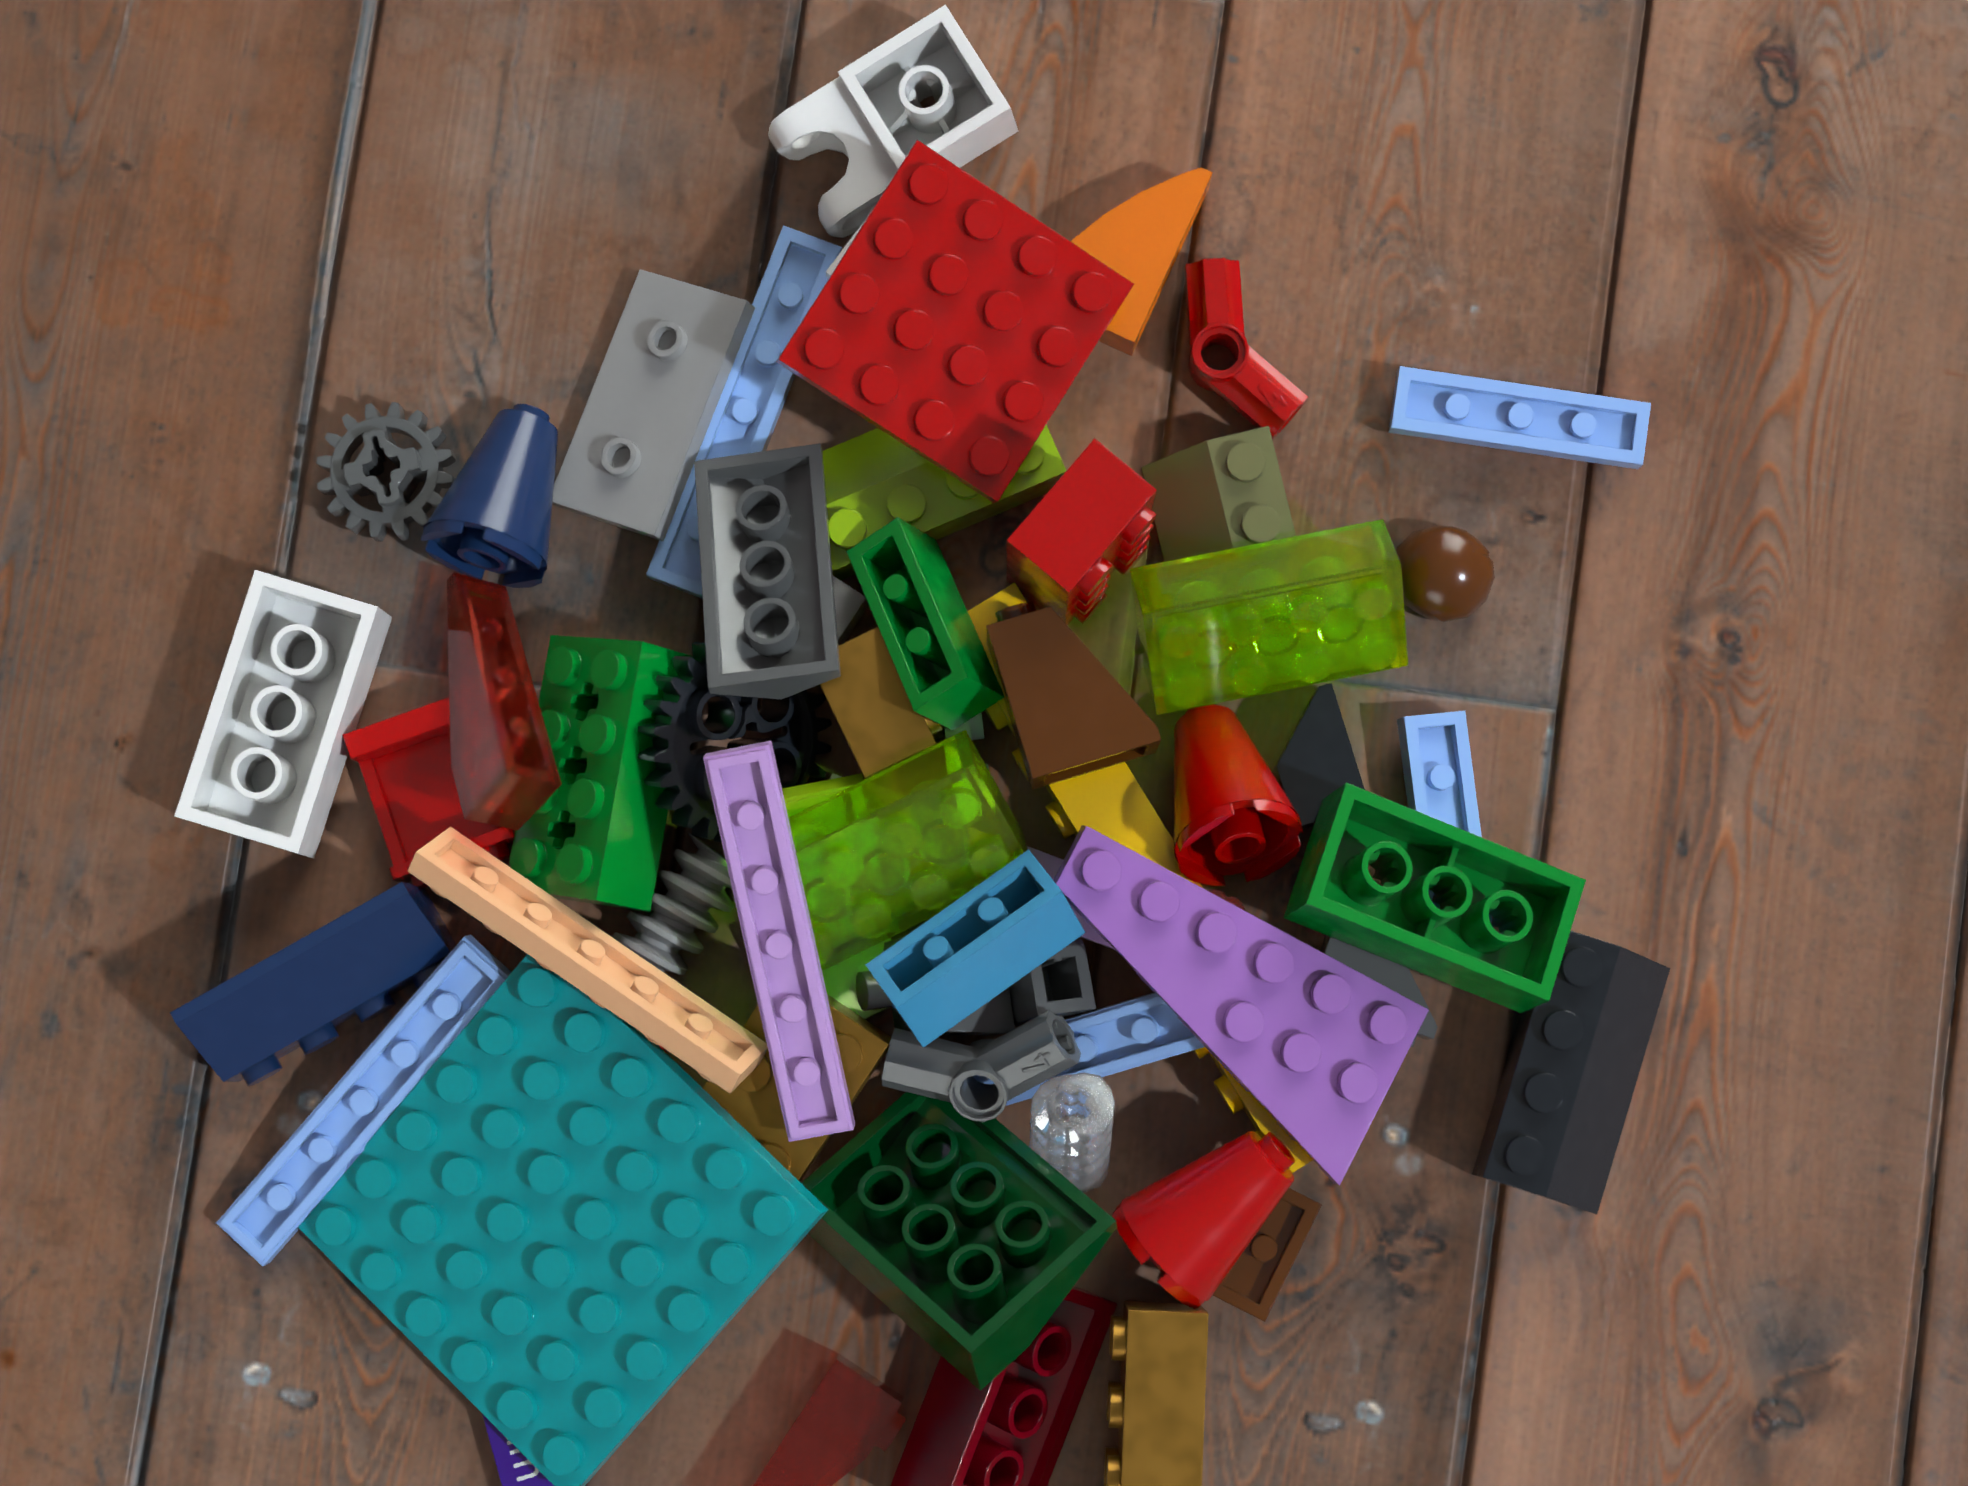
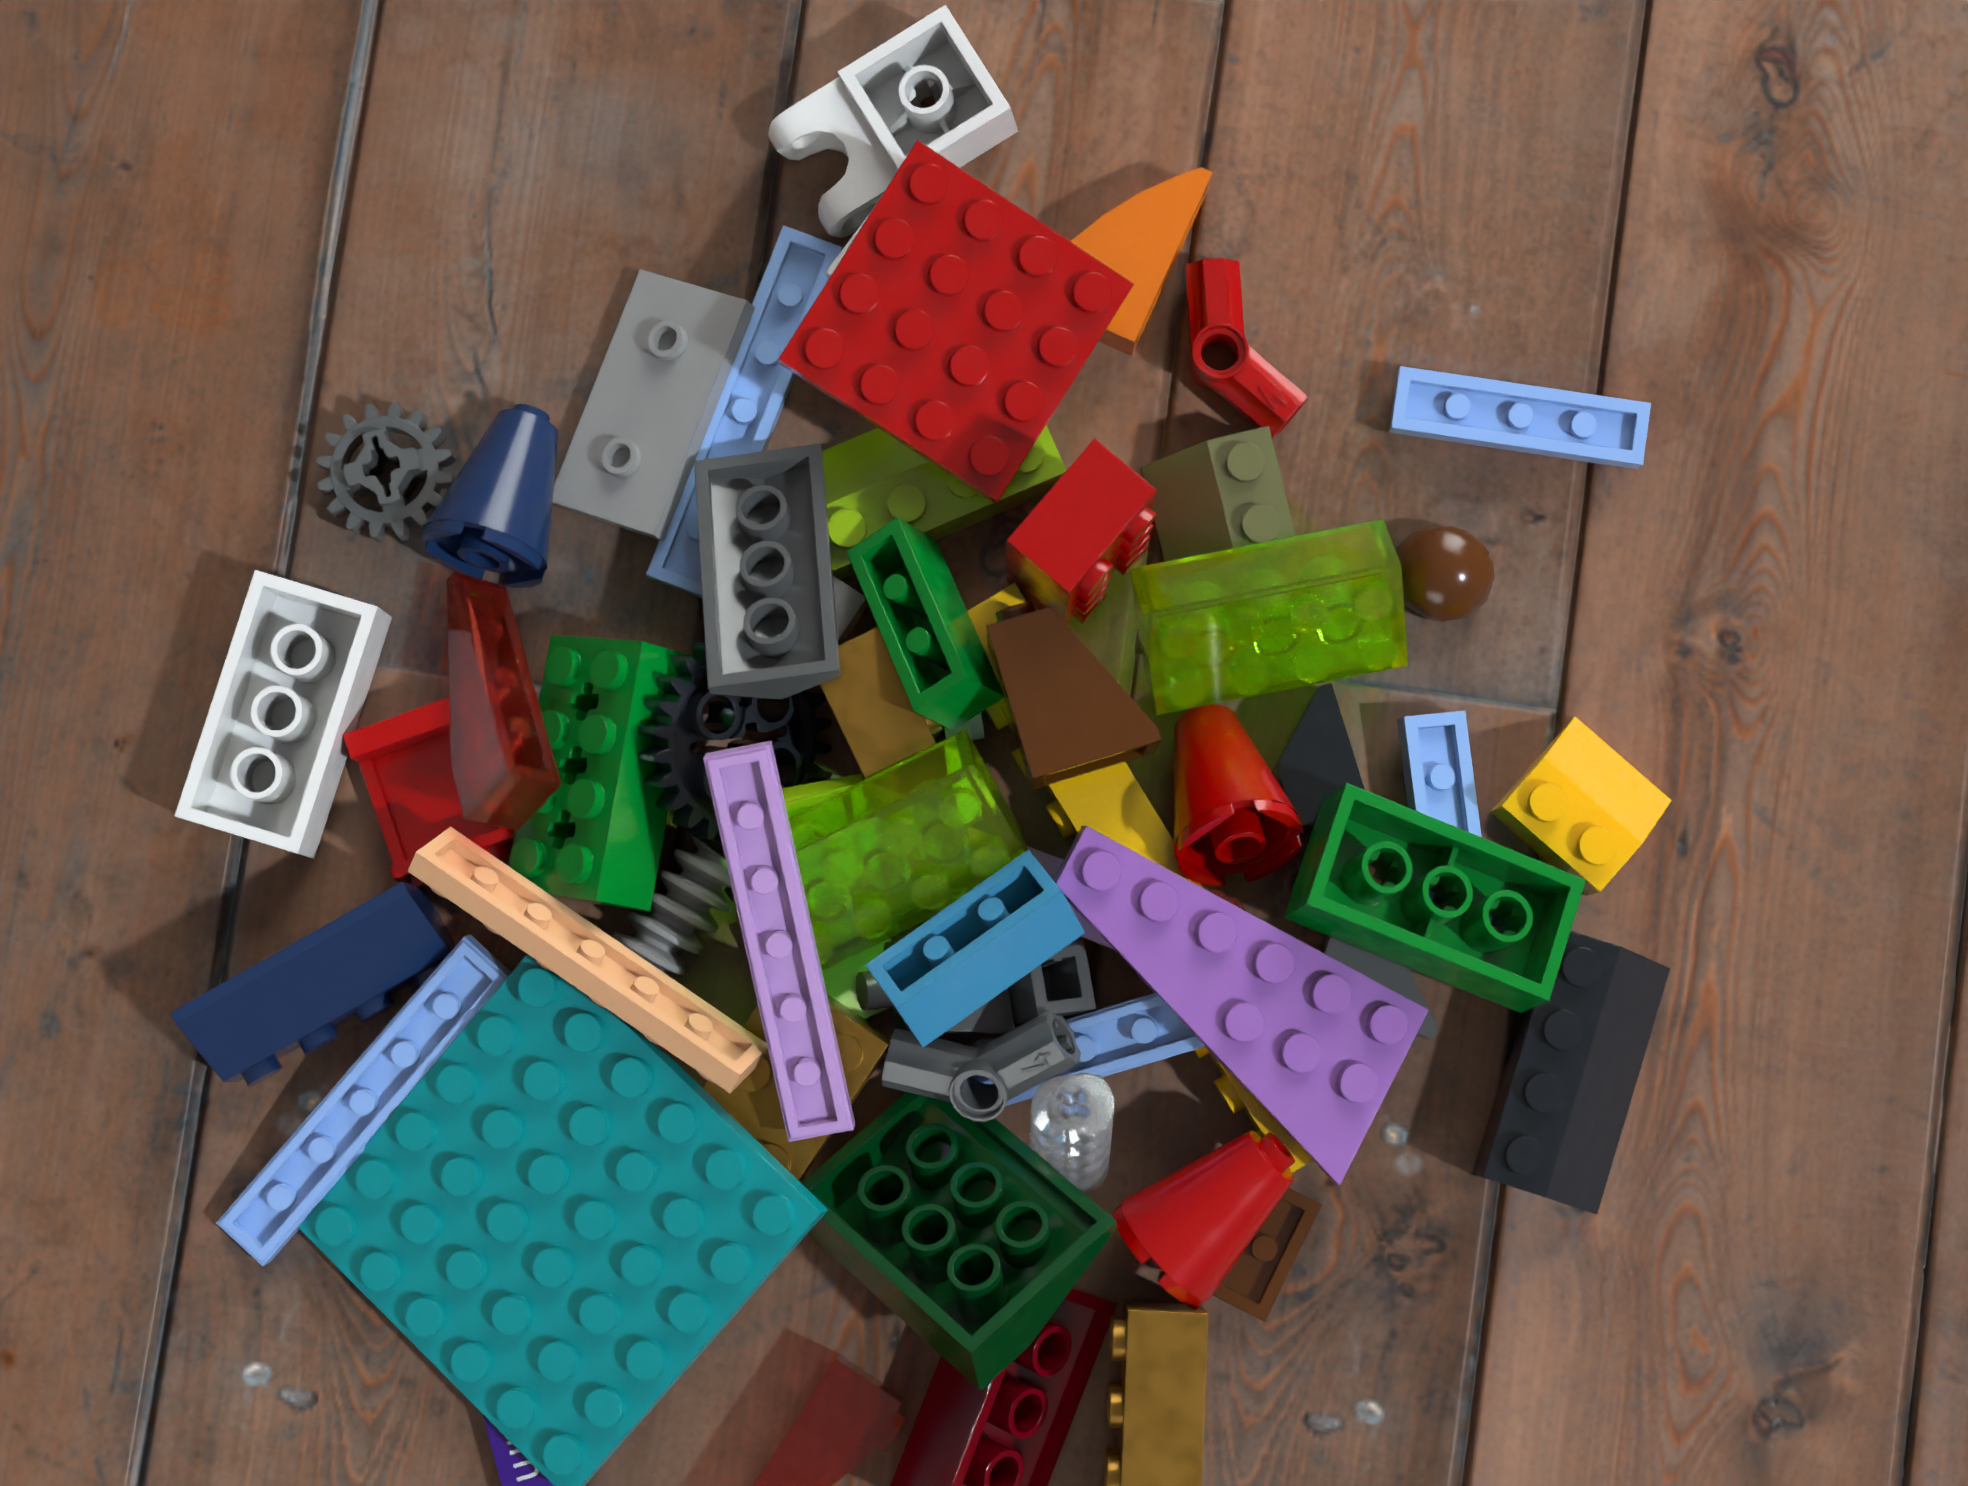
none -> yellow slope [1490,717,1672,896]

